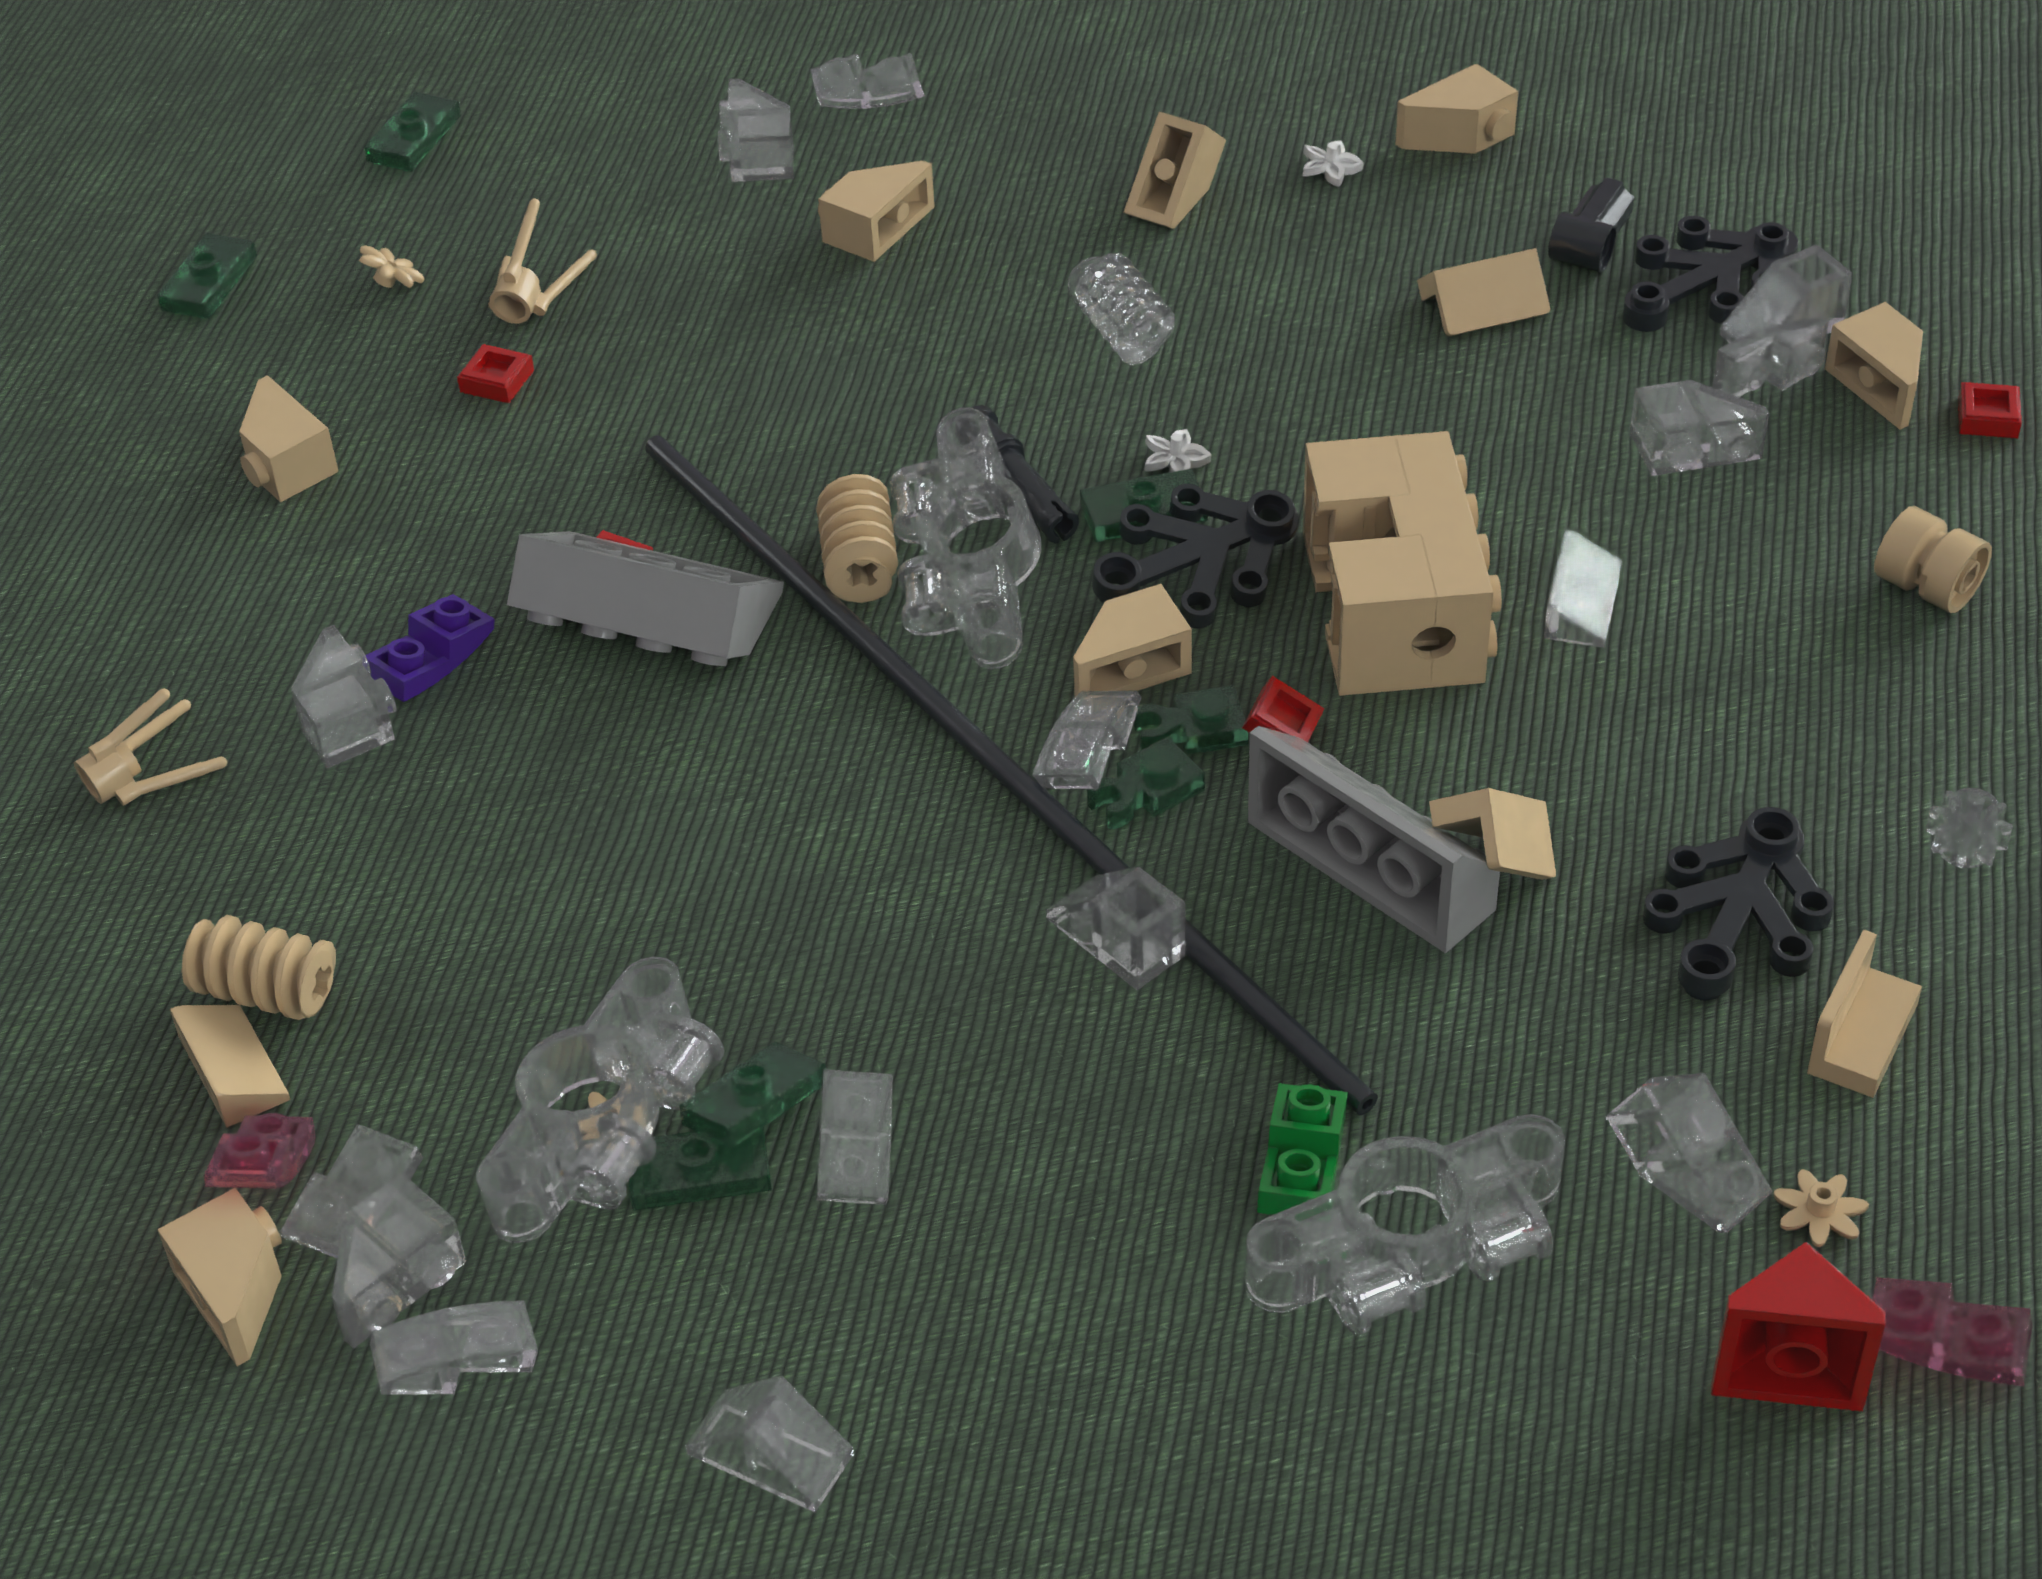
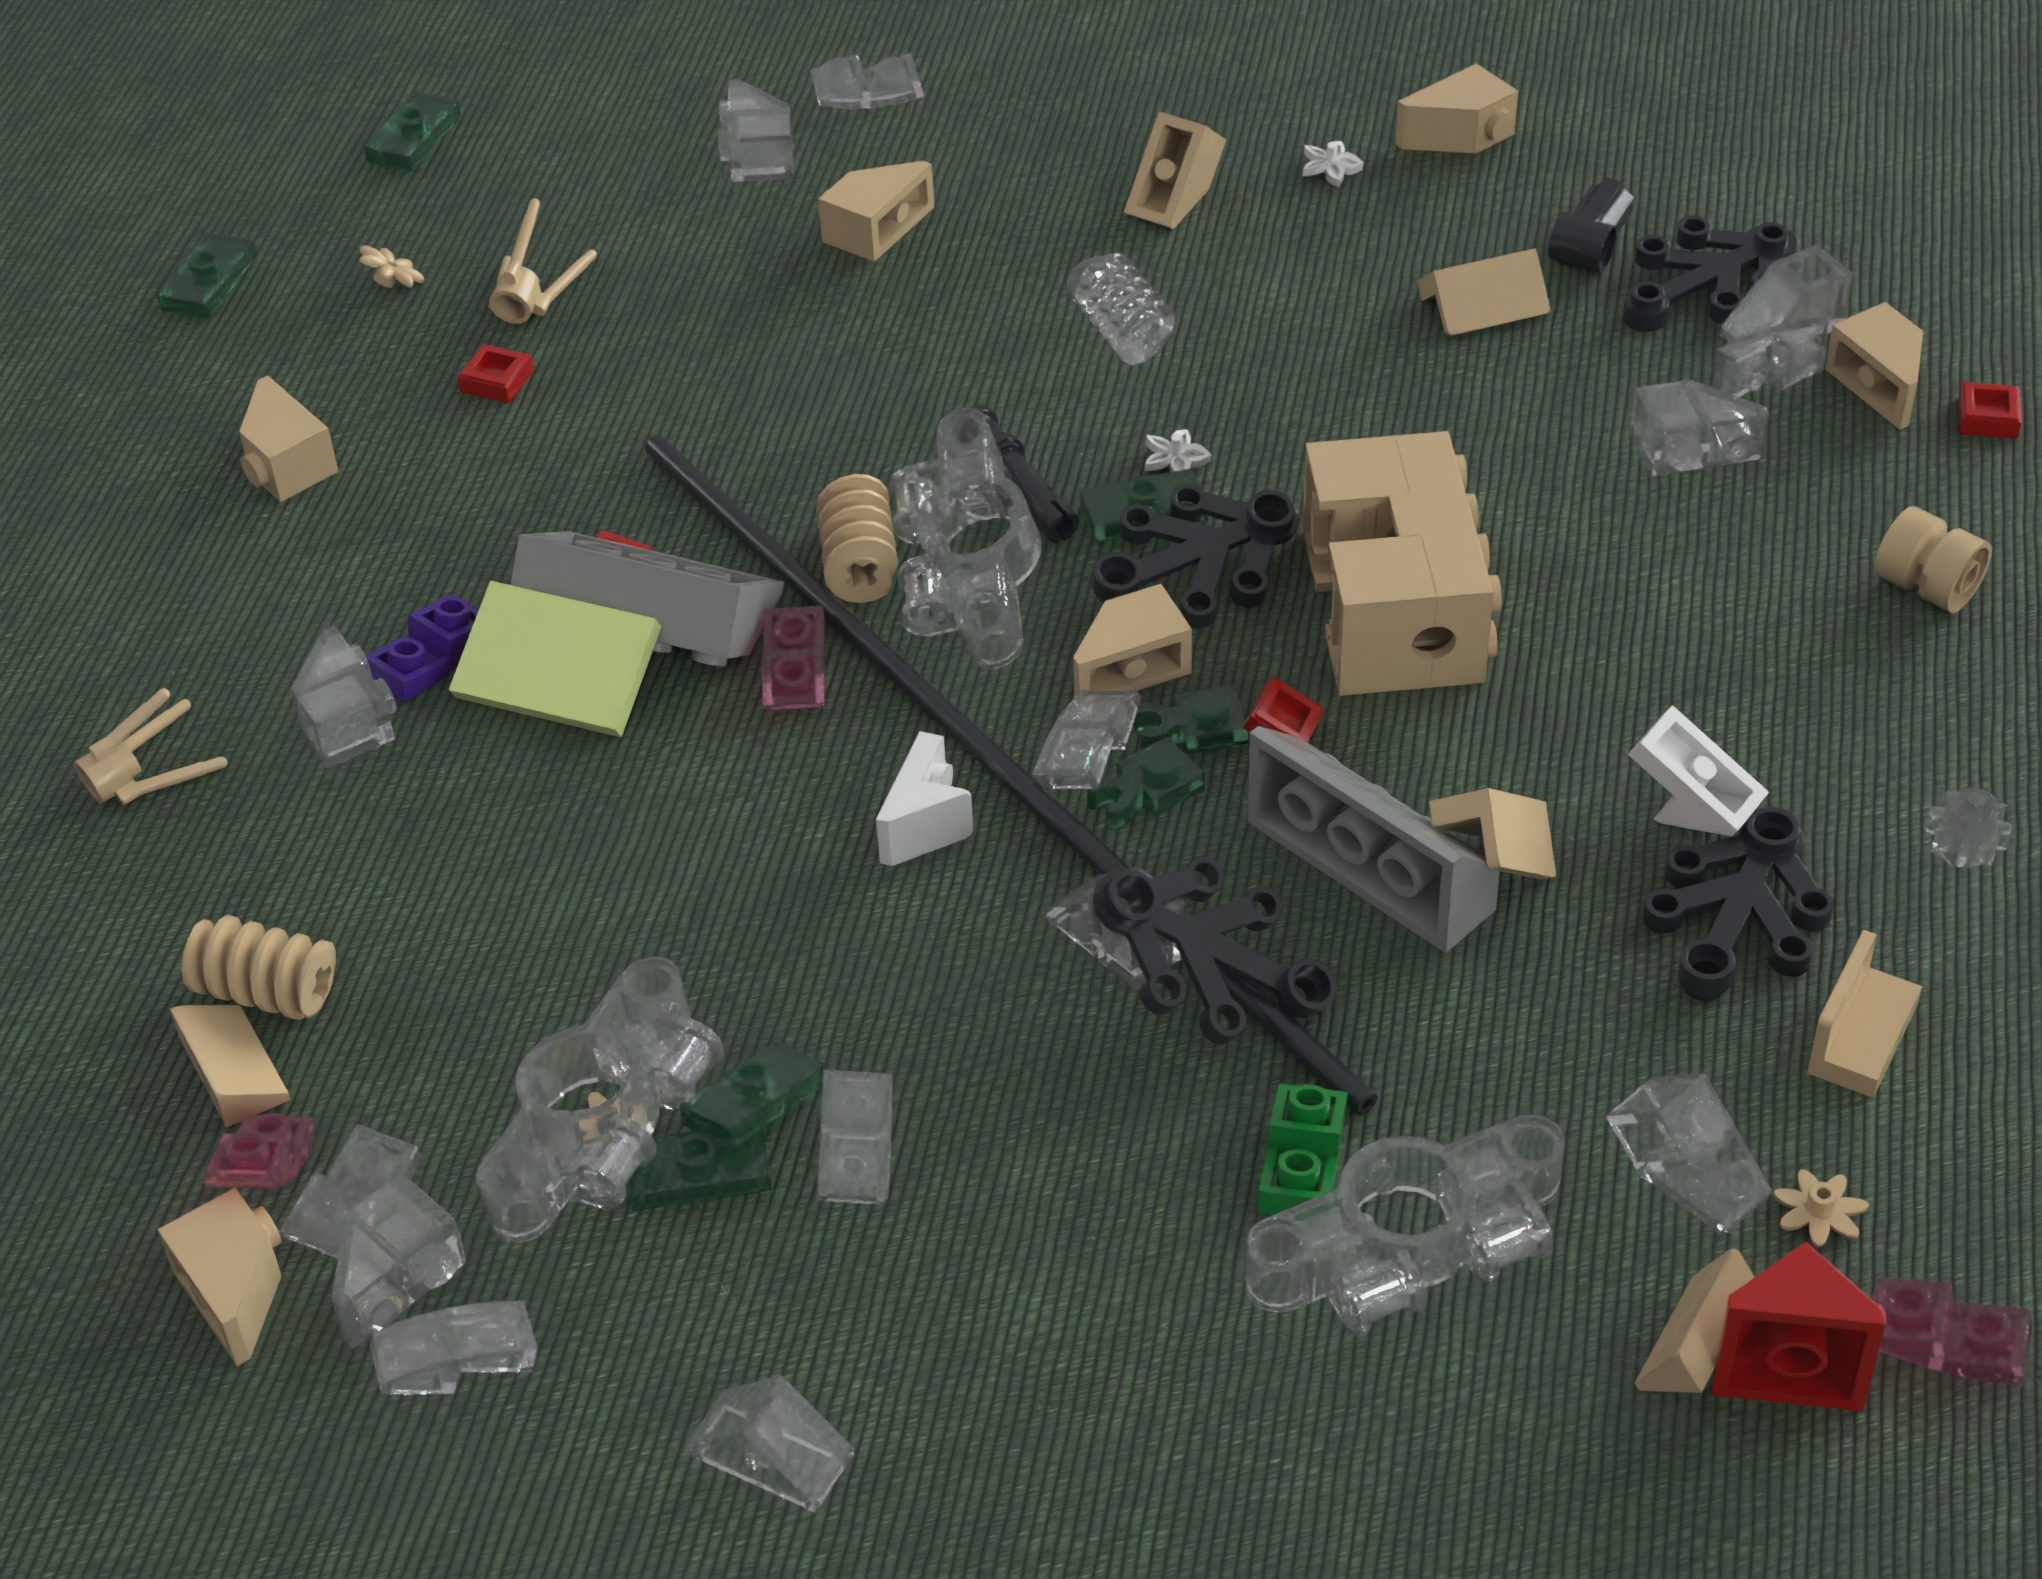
clear slope [1544,529,1622,648] -> none
none -> yellowish green tile [449,581,661,738]
none -> clear pink slope [762,606,826,711]
none -> white slope [876,731,973,866]
none -> black plant [1093,856,1337,1045]
none -> white slope [1628,705,1769,836]
none -> tan slope [1635,1249,1755,1393]

